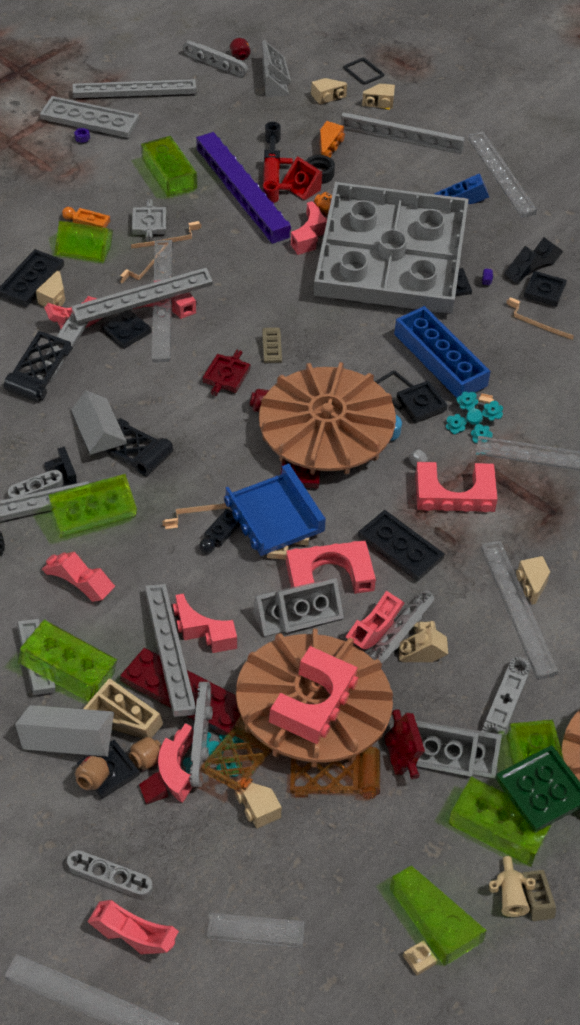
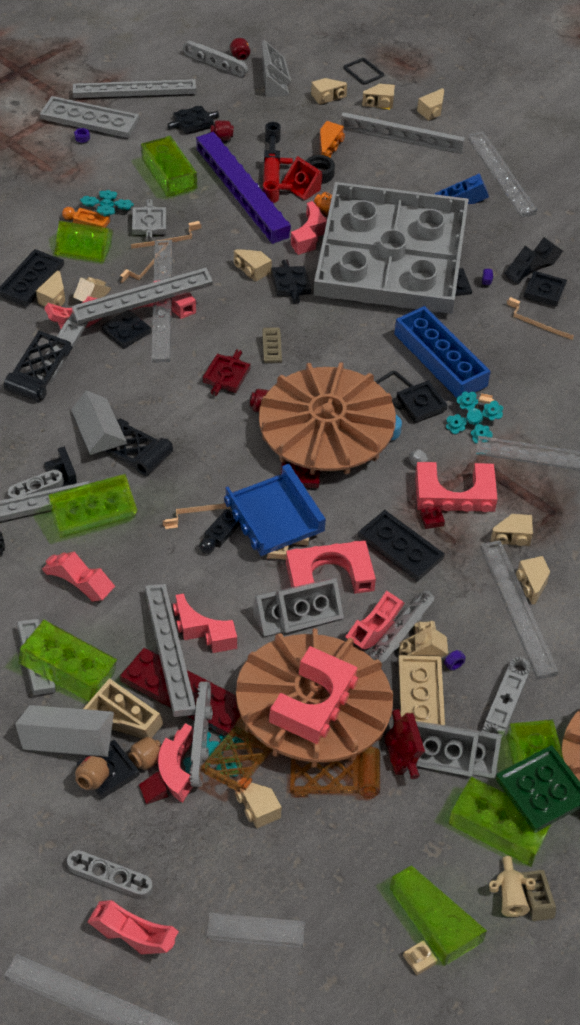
none -> tan slope [73,276,111,302]
none -> teal plant [80,190,134,216]
none -> black plate [167,106,219,133]
none -> dark red head [210,120,234,142]
none -> tan slope [234,249,272,282]
none -> black plate [270,259,312,304]
none -> tan plate [398,655,445,725]
none -> tan slope [417,88,444,121]
none -> dark red tile [420,505,445,529]
none -> dark purple tile [444,650,466,670]
none -> tan slope [490,514,533,546]

